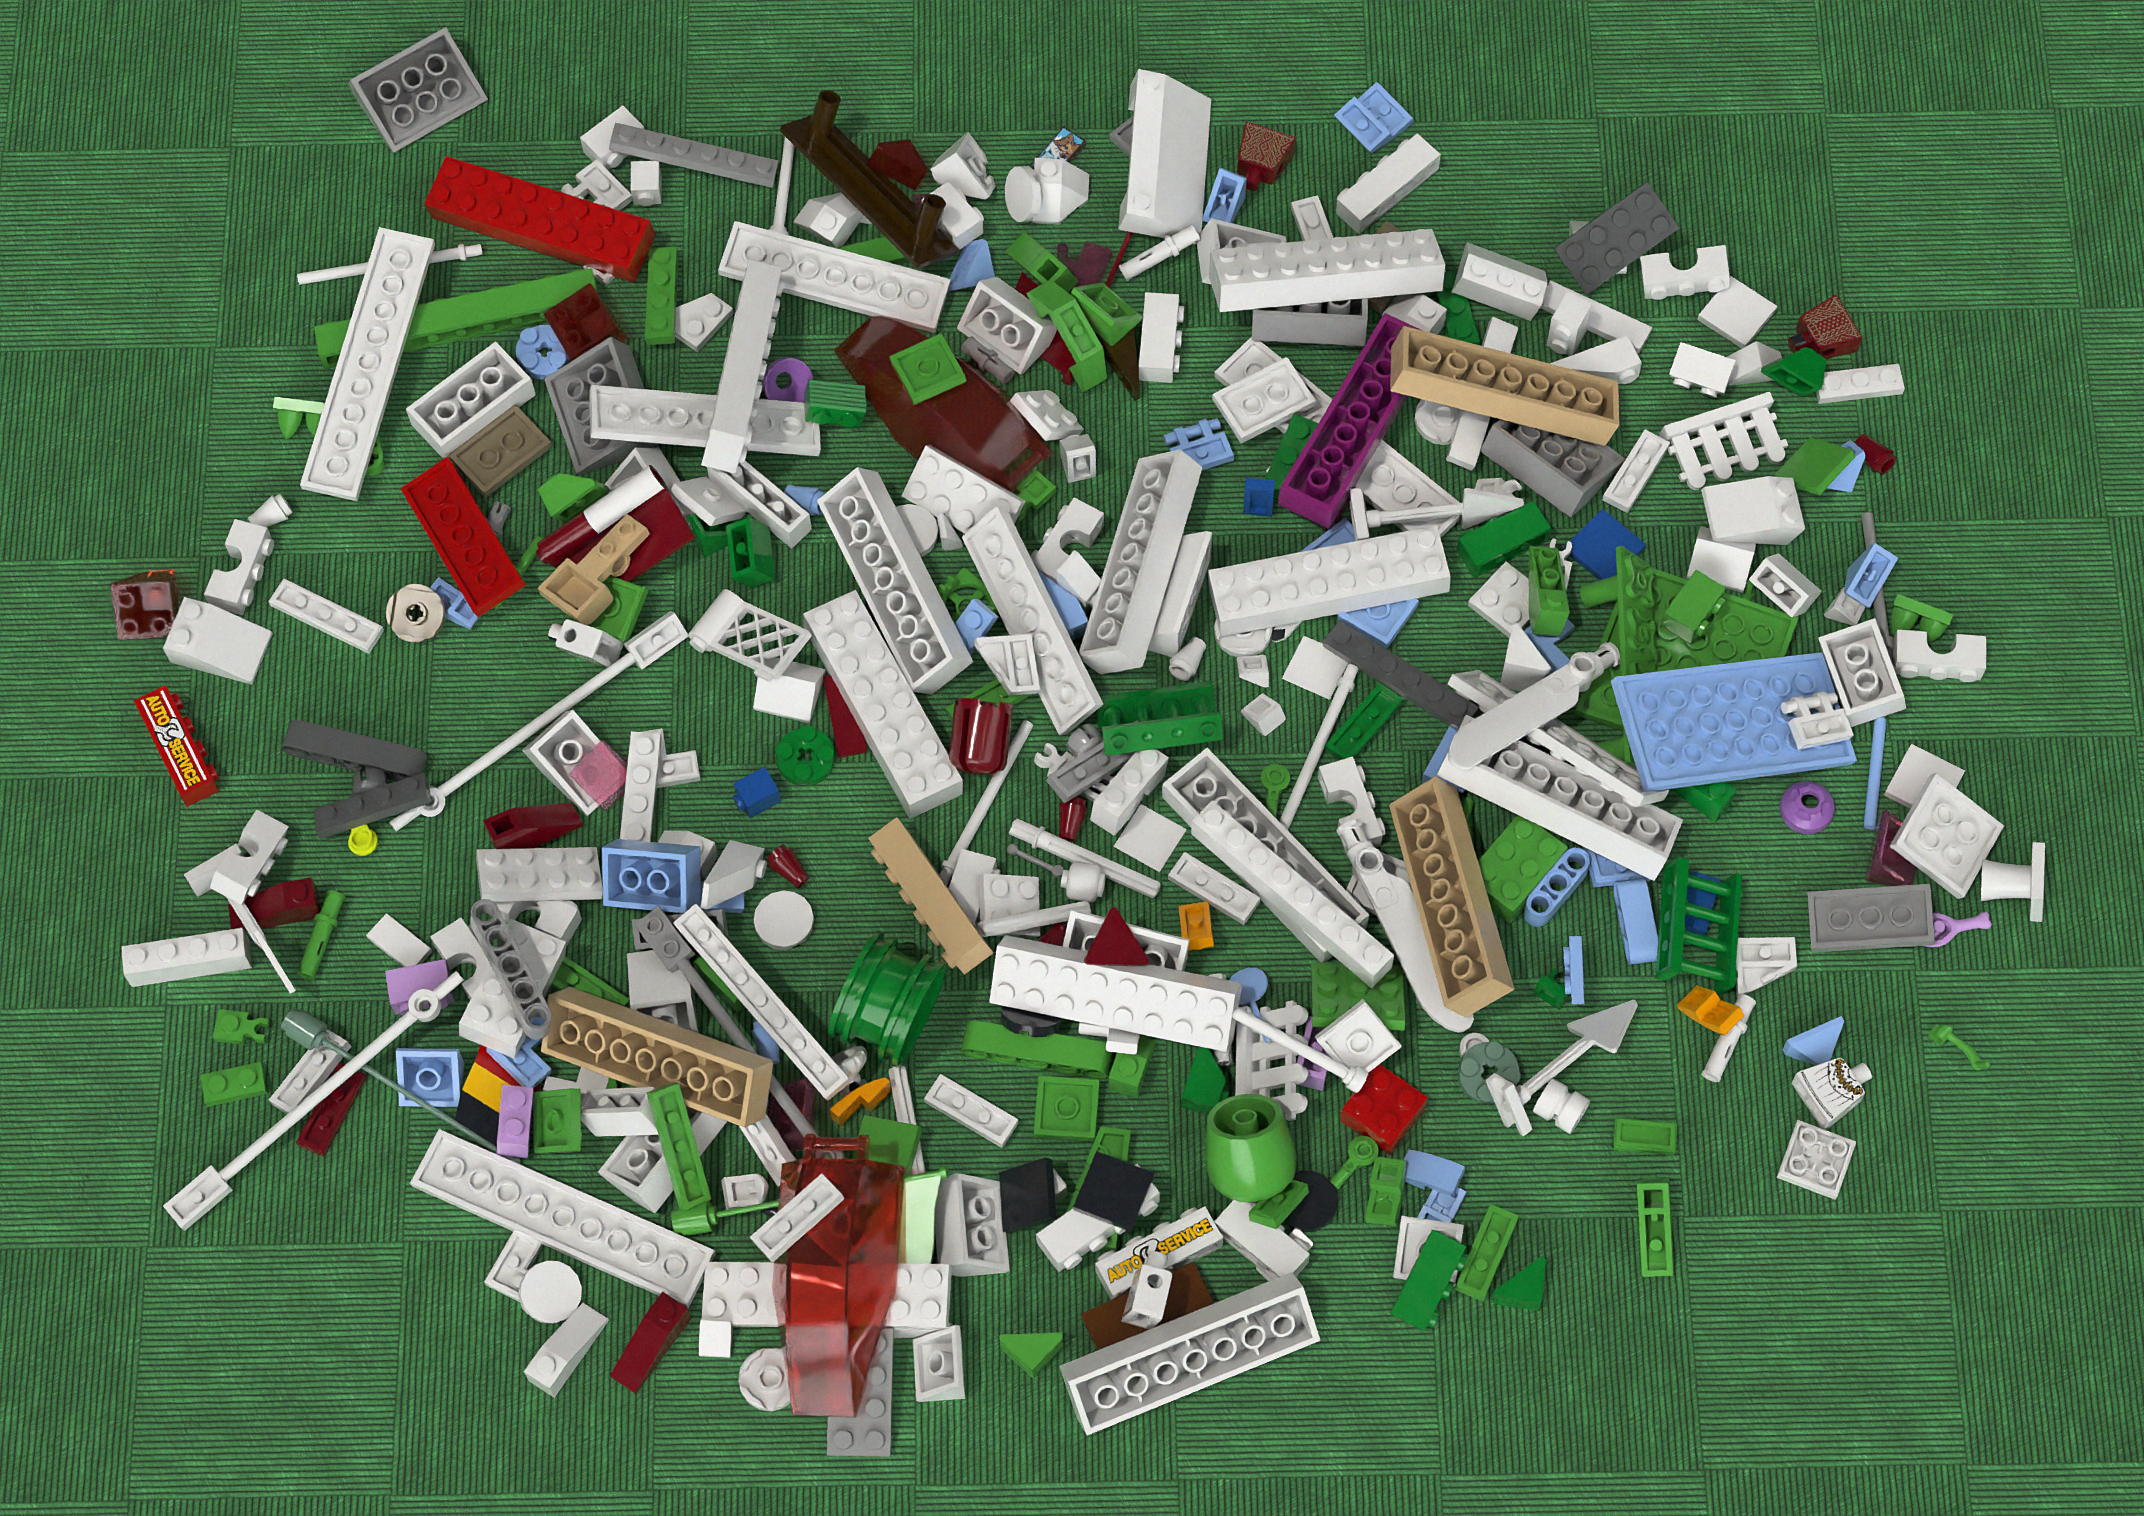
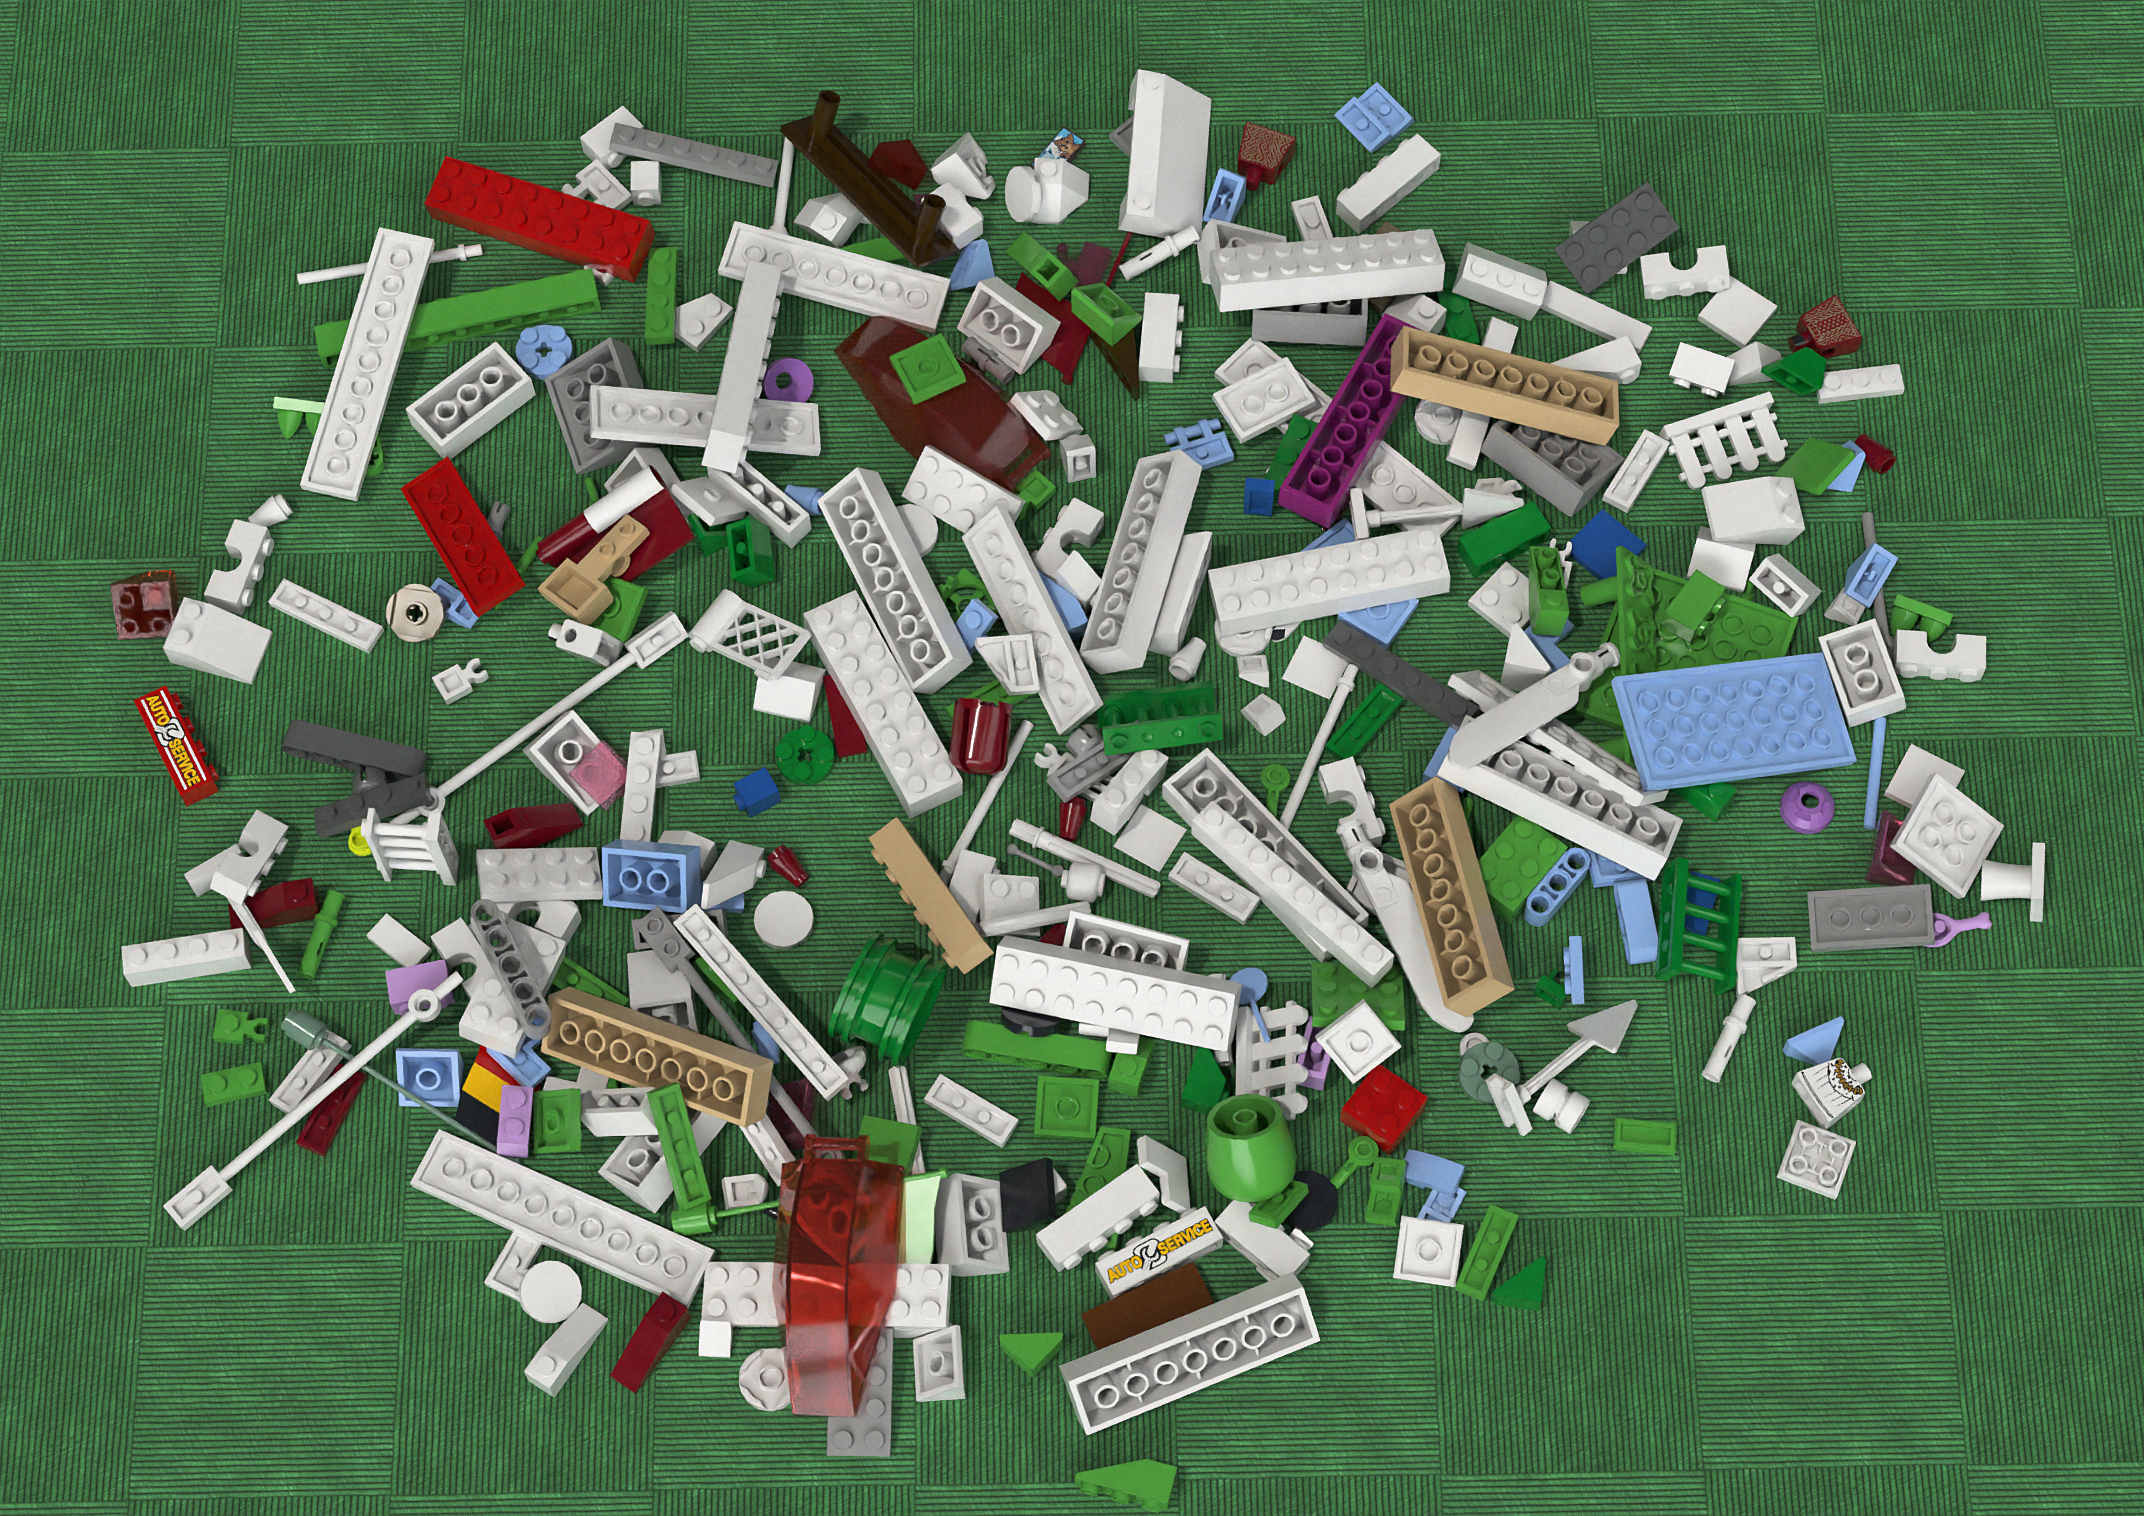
light grey slope [348,27,488,153] -> none
dark tan plate [448,404,552,498] -> none
bright green slope [538,473,610,523] -> none
clear red slope [543,283,627,360] -> none
white plate [750,1173,844,1263] -> none
green brick [804,379,866,428] -> none
light orange slope [830,1077,891,1127] -> none
white slope [937,512,963,551] -> none
bright green slope [1026,279,1107,392] -> none
black tile [1073,1151,1154,1232] -> none
dark red piece [1084,907,1149,966] -> none
white torso [1121,1251,1172,1330] -> none
light orange plate [1179,901,1214,951] -> none
white piece [1232,1008,1368,1093] -> none
green brick [1390,1229,1469,1331] -> none
white brick [1546,292,1592,356] -> none
bright green slope [1637,1177,1674,1277] -> none
light orange slope [1676,985,1745,1036] -> none
white plate [1781,691,1854,750] -> none
bright green piece [1929,1024,1990,1071] -> none
none -> white fence [361,808,460,886]
none -> white plate [432,658,489,705]
none -> bright green slope [1075,1459,1177,1513]
none -> white tile [1137,1135,1190,1214]

